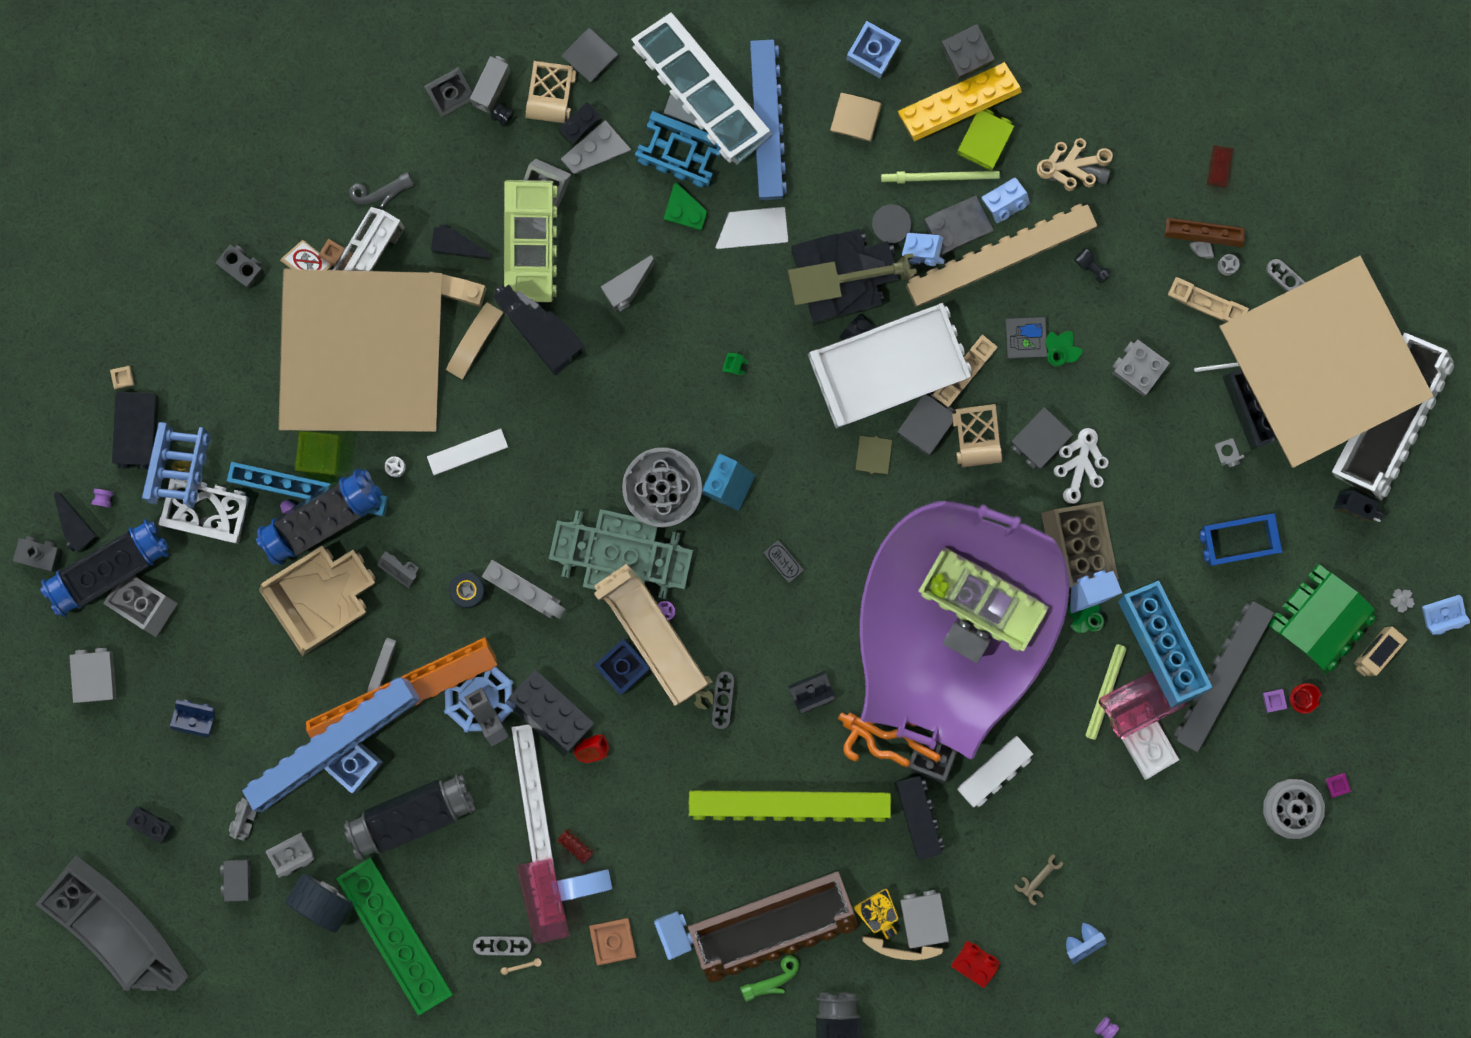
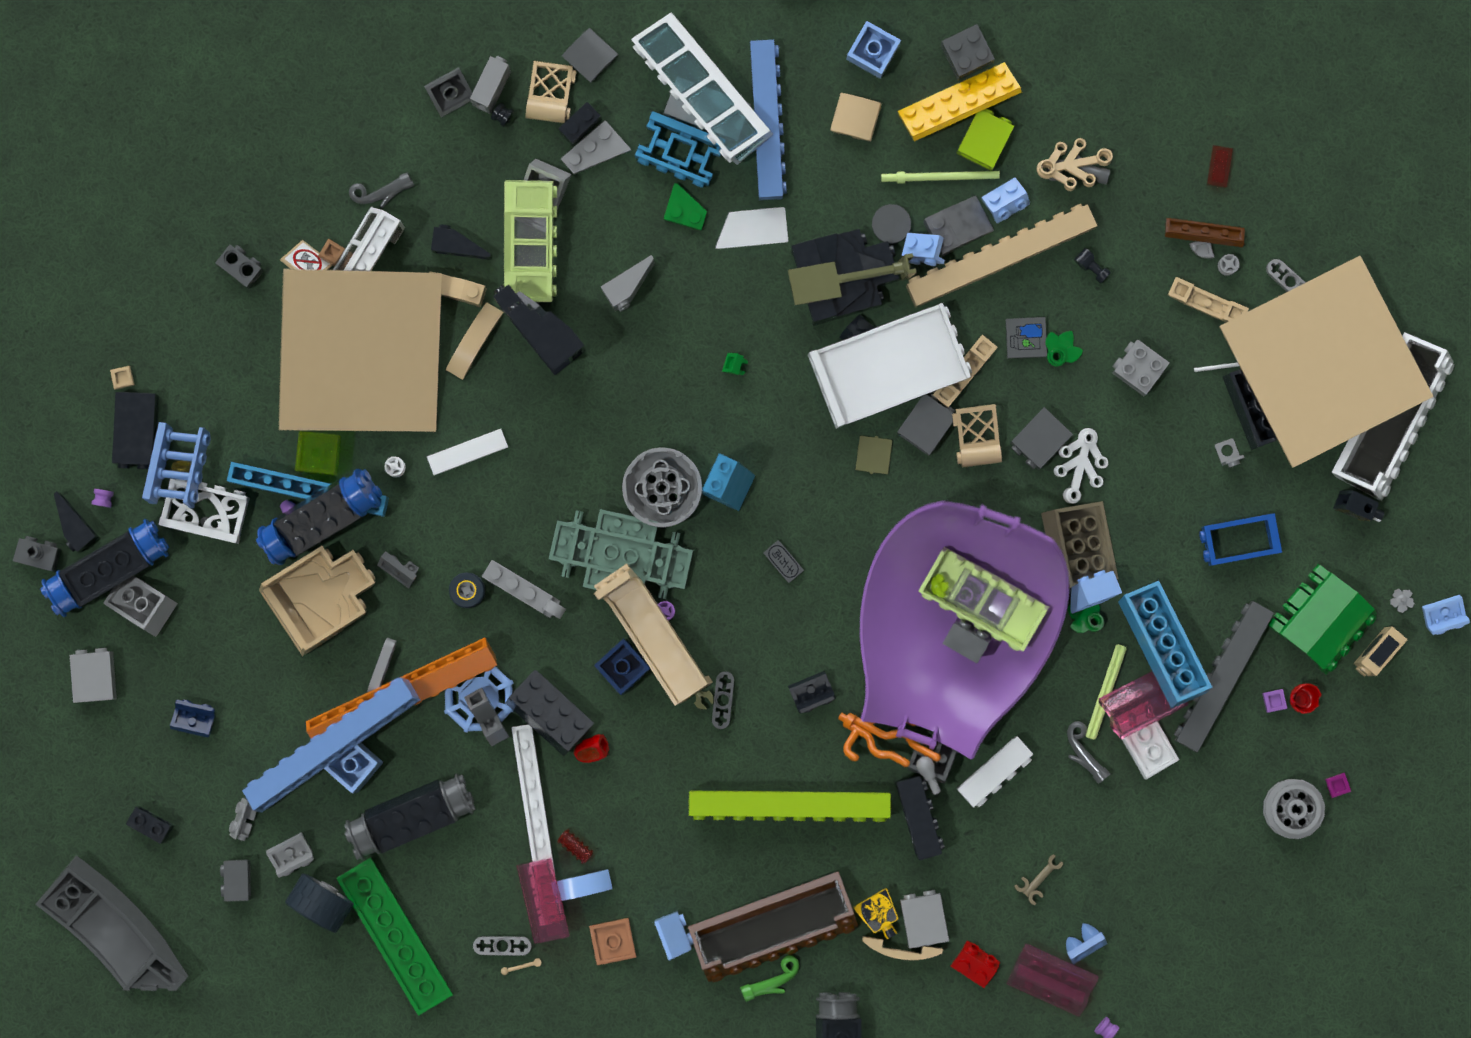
none -> light grey piece [916,756,941,794]
none -> clear pink slope [1006,943,1099,1016]
none -> dark grey plant [1067,721,1110,784]

